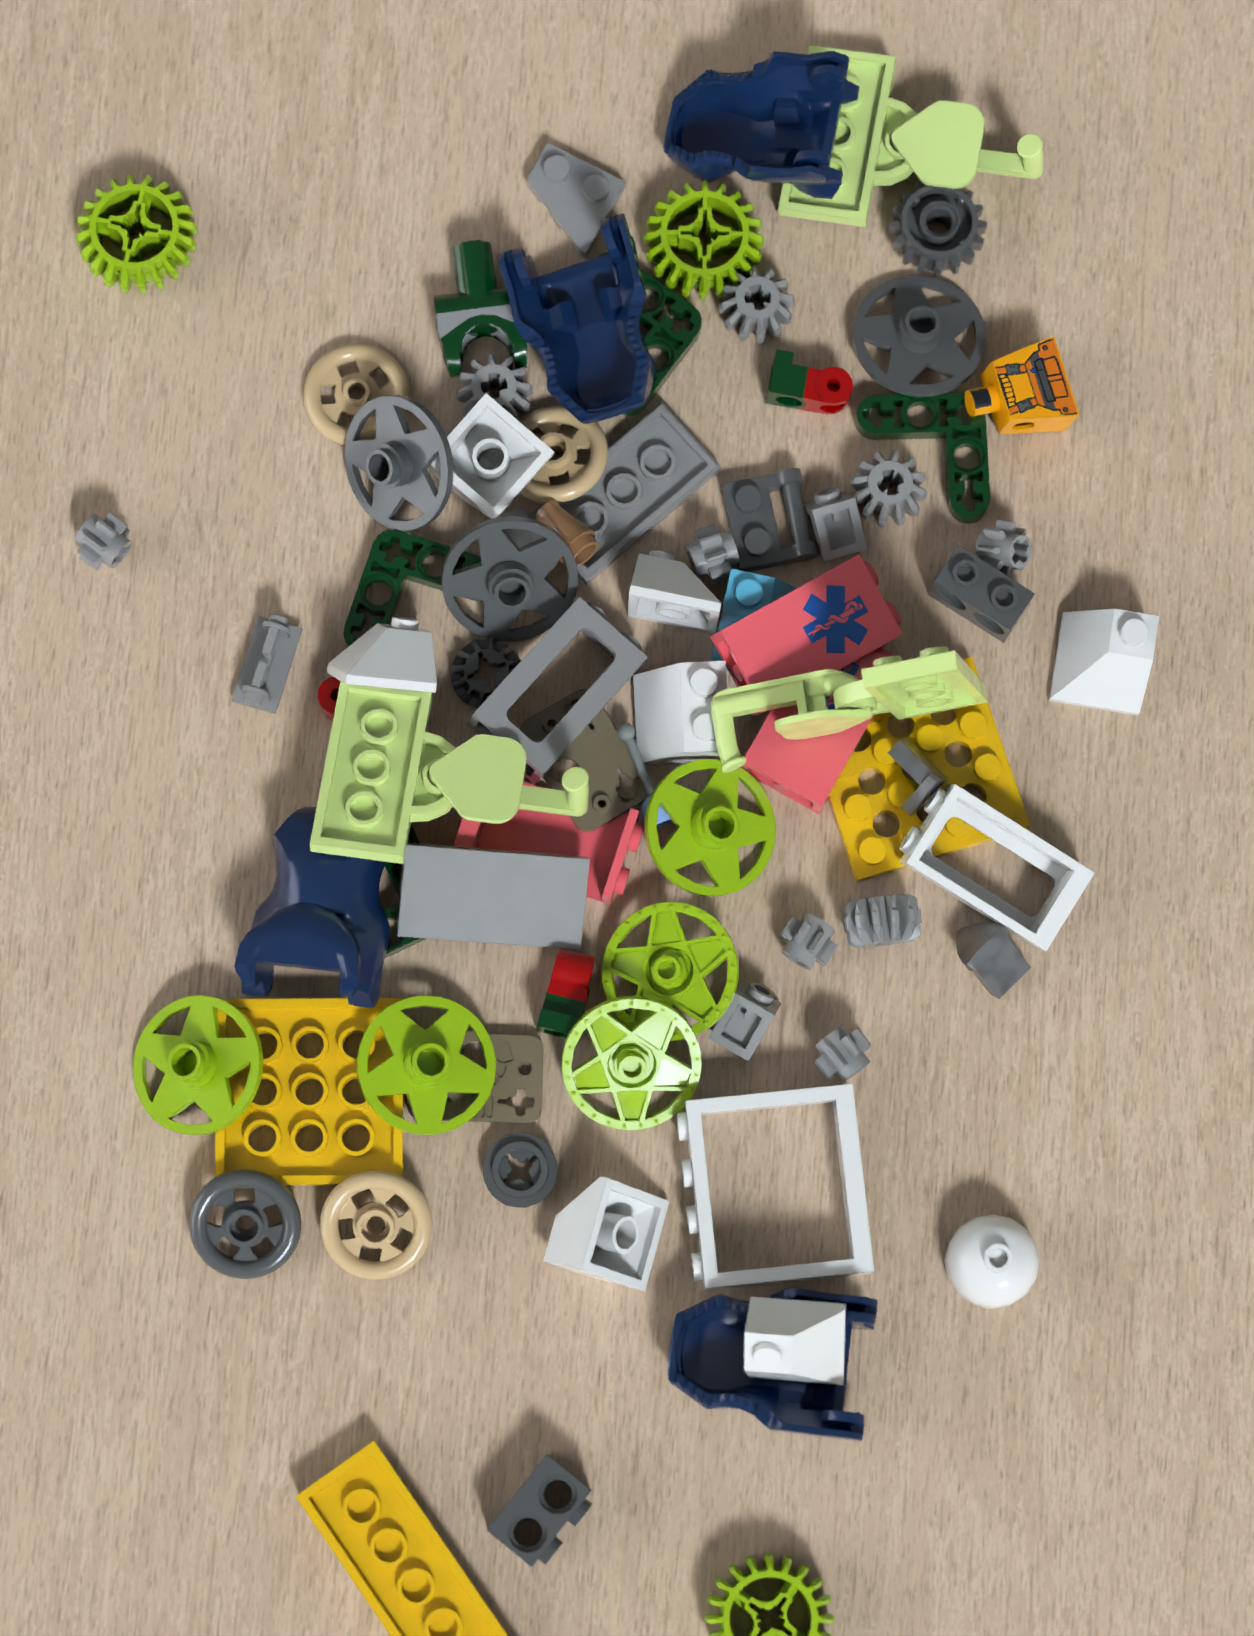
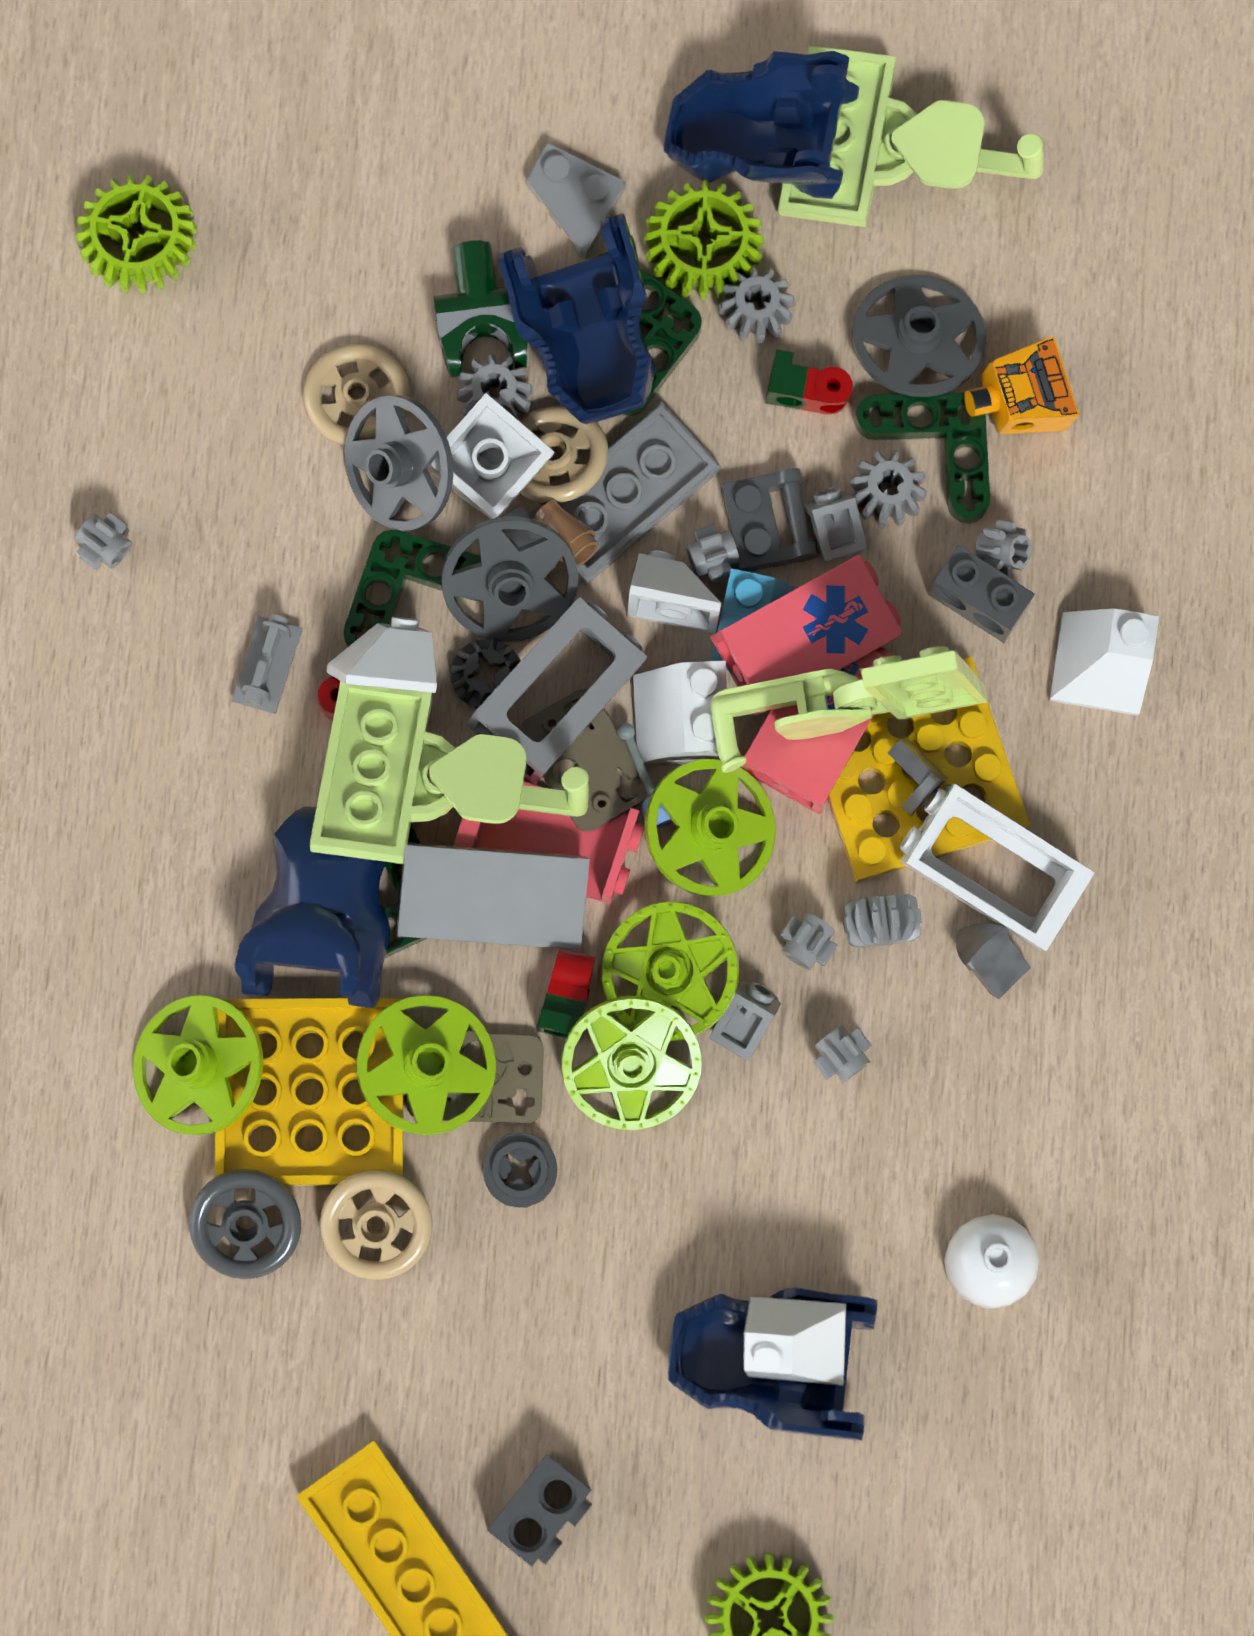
white slope [543,1176,670,1291] -> none
white window [676,1084,874,1291] -> none
dark grey gear [888,181,987,277] -> none

